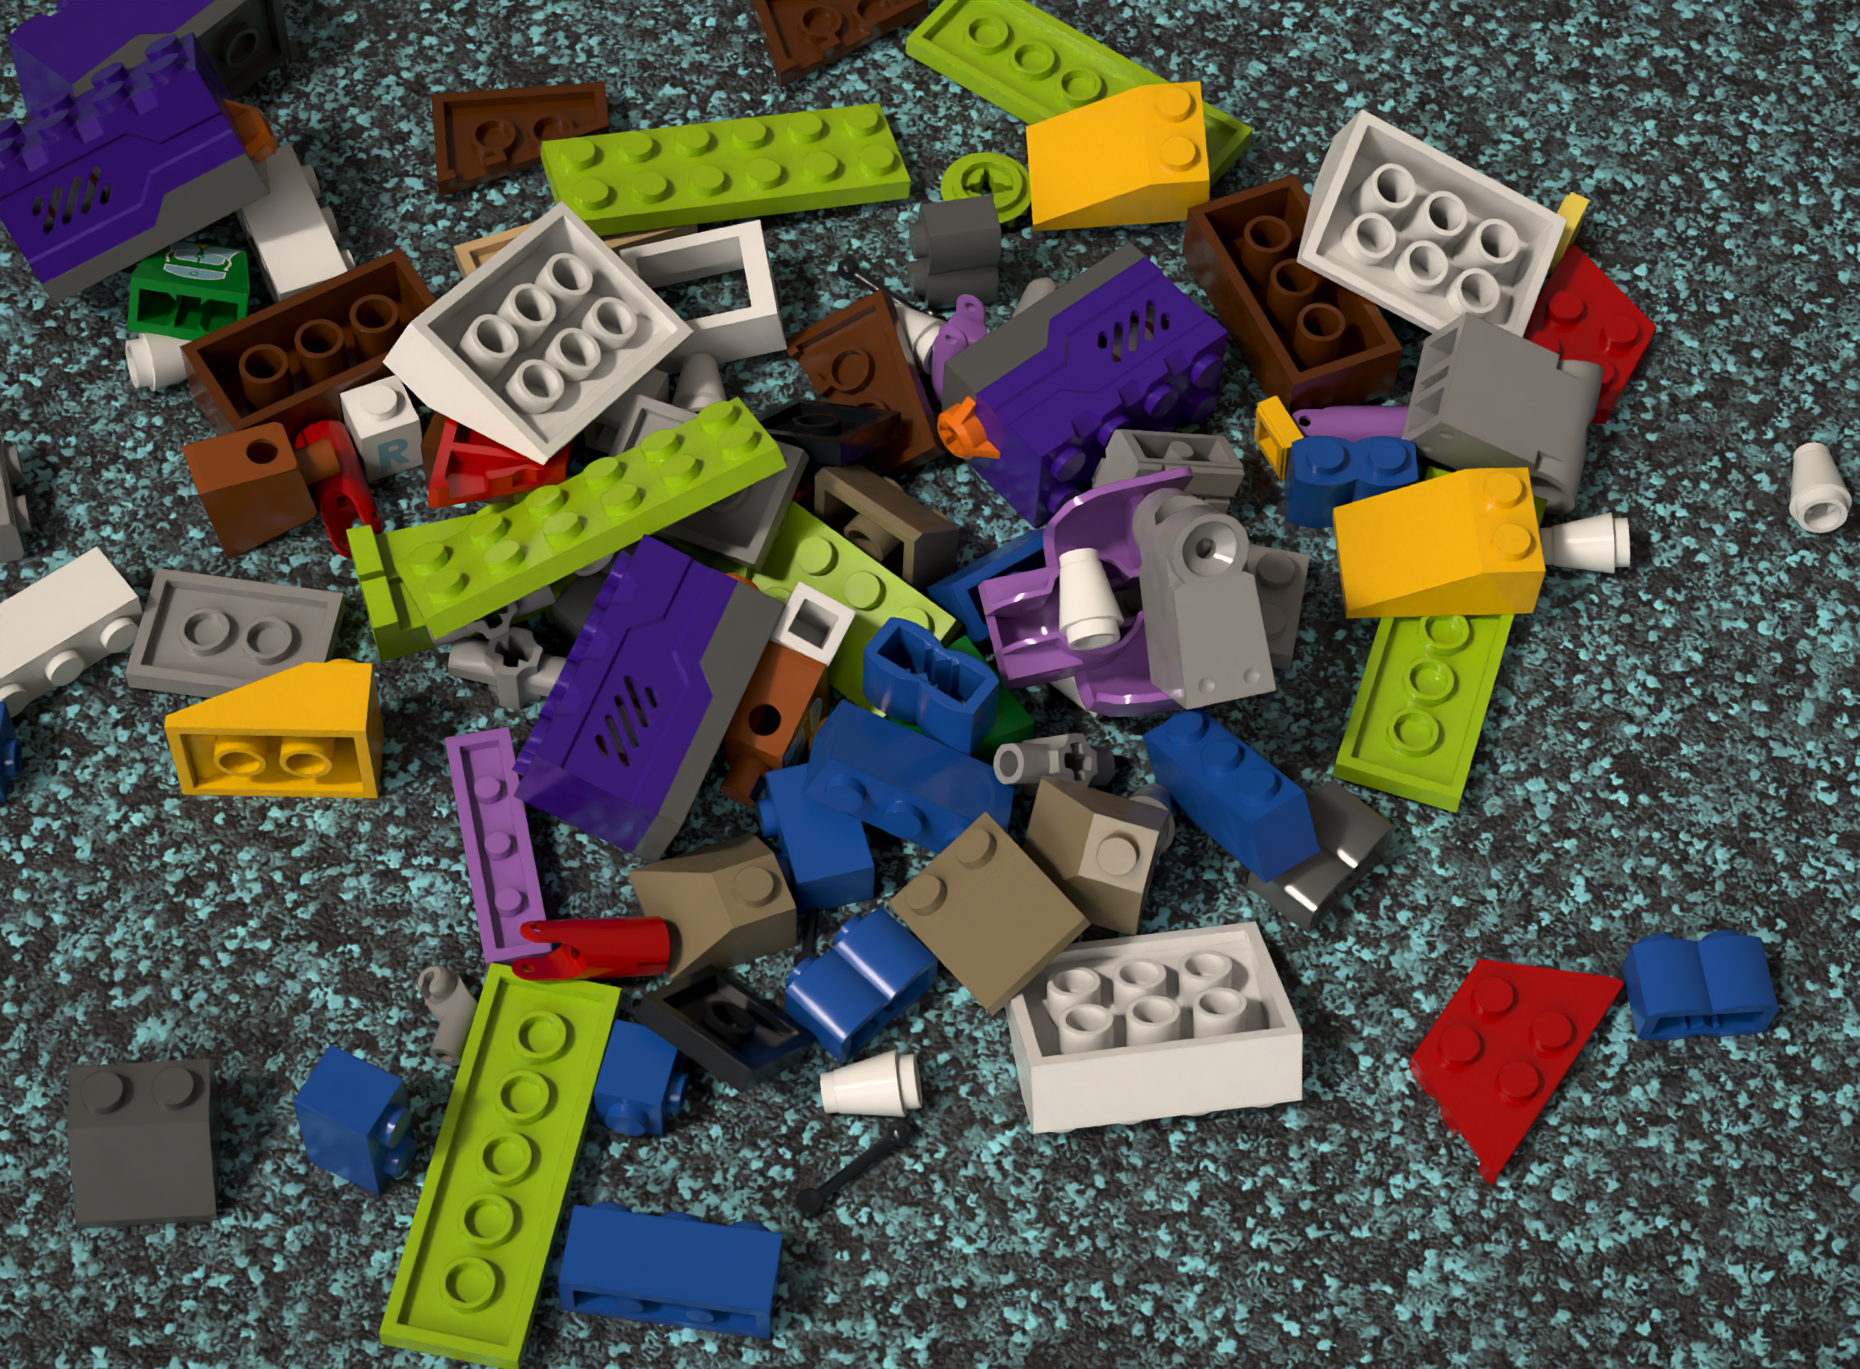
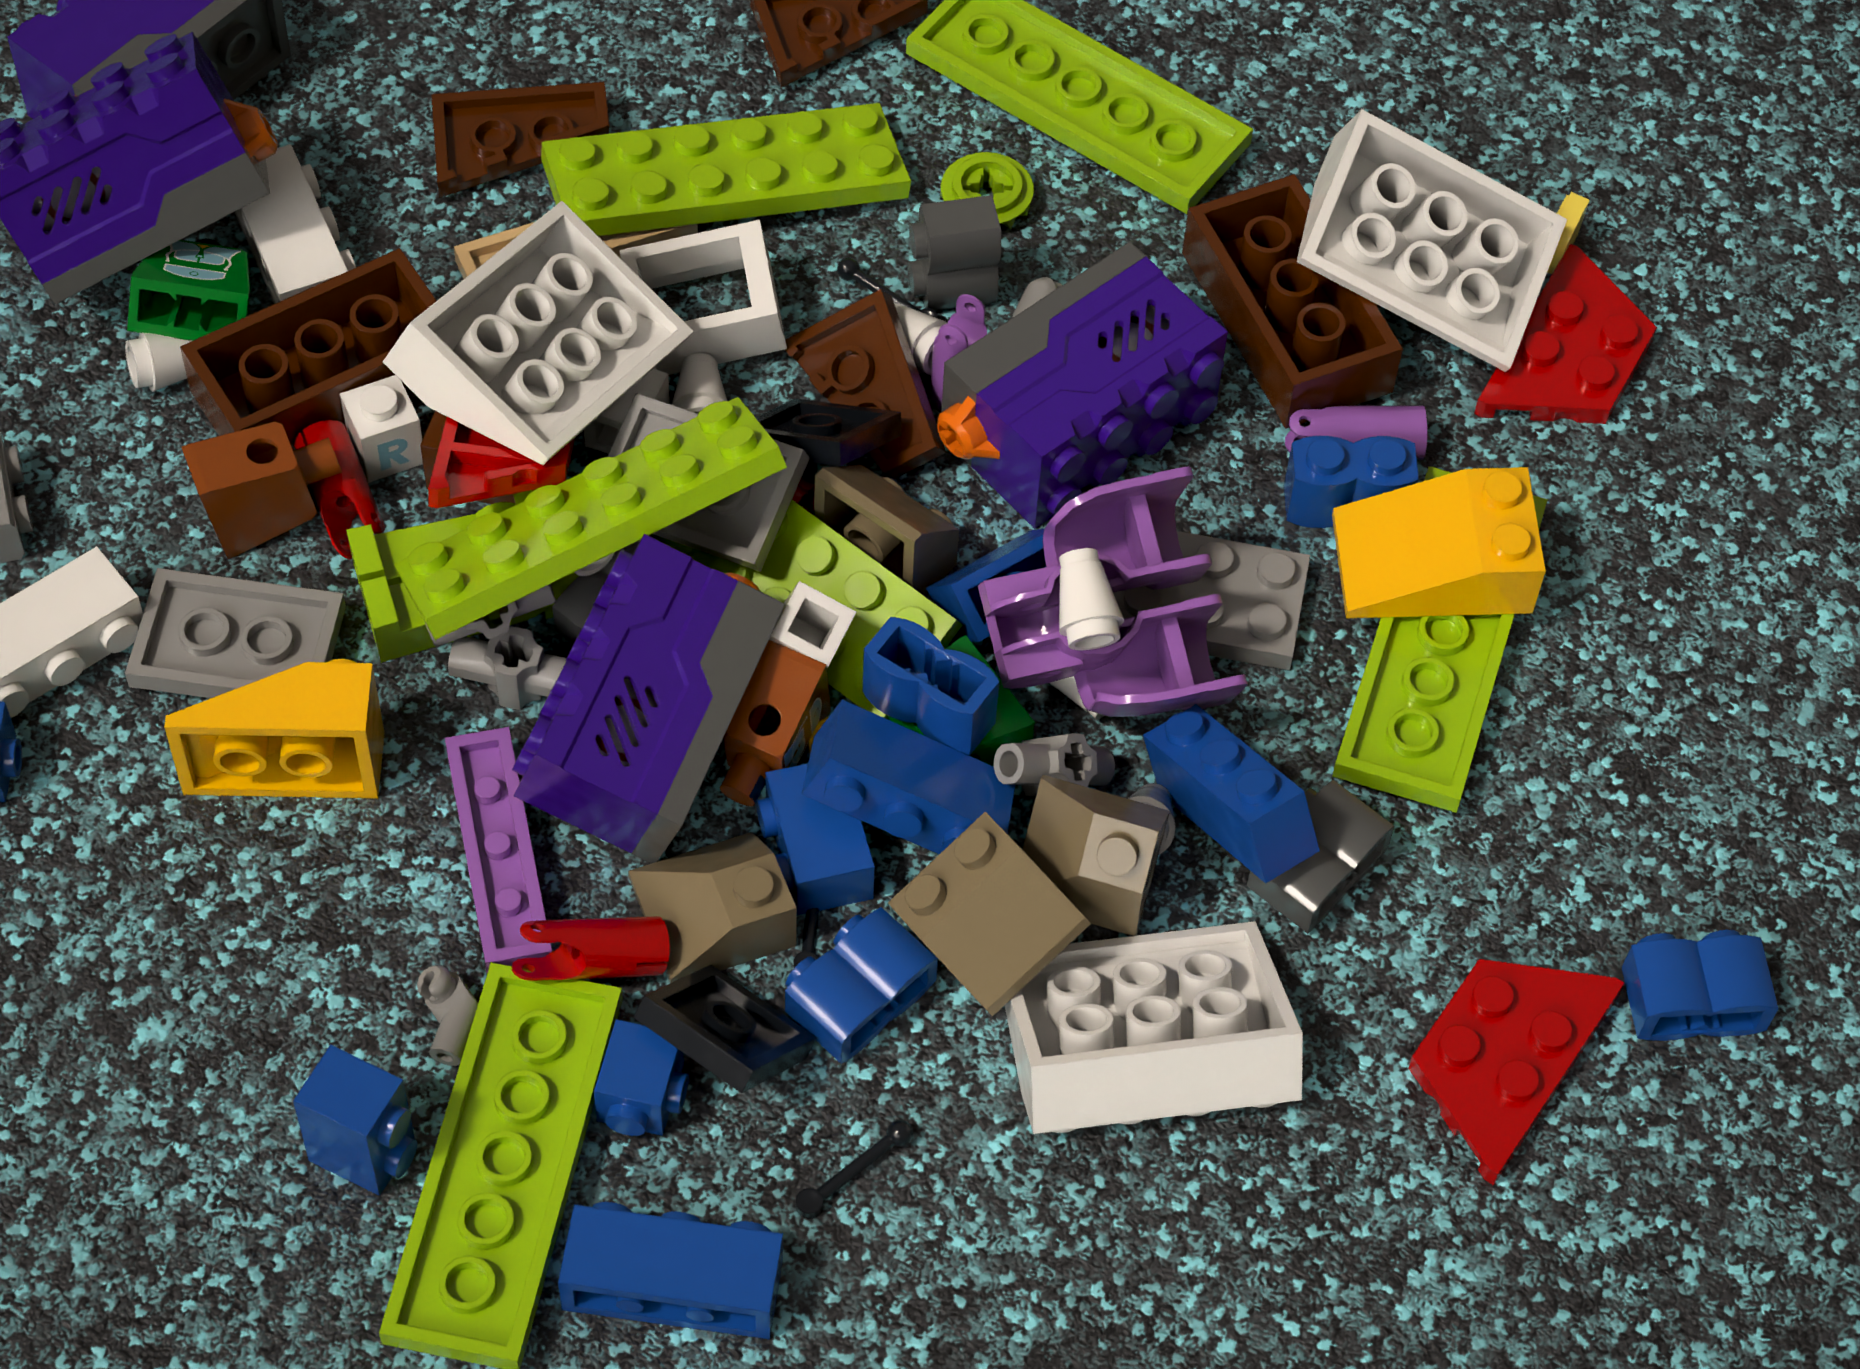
dark grey slope [67,1058,221,1229] -> none
white cone [820,1049,922,1117] -> none
yellow slope [1026,81,1210,232] -> none
light grey brick [1092,429,1245,513] -> none
light grey piece [1132,488,1276,710] -> none
yellow tile [1254,395,1304,482] -> none
light grey piece [1402,312,1604,515] -> none
white cone [1539,512,1630,574] -> none
white cone [1789,442,1852,533] -> none

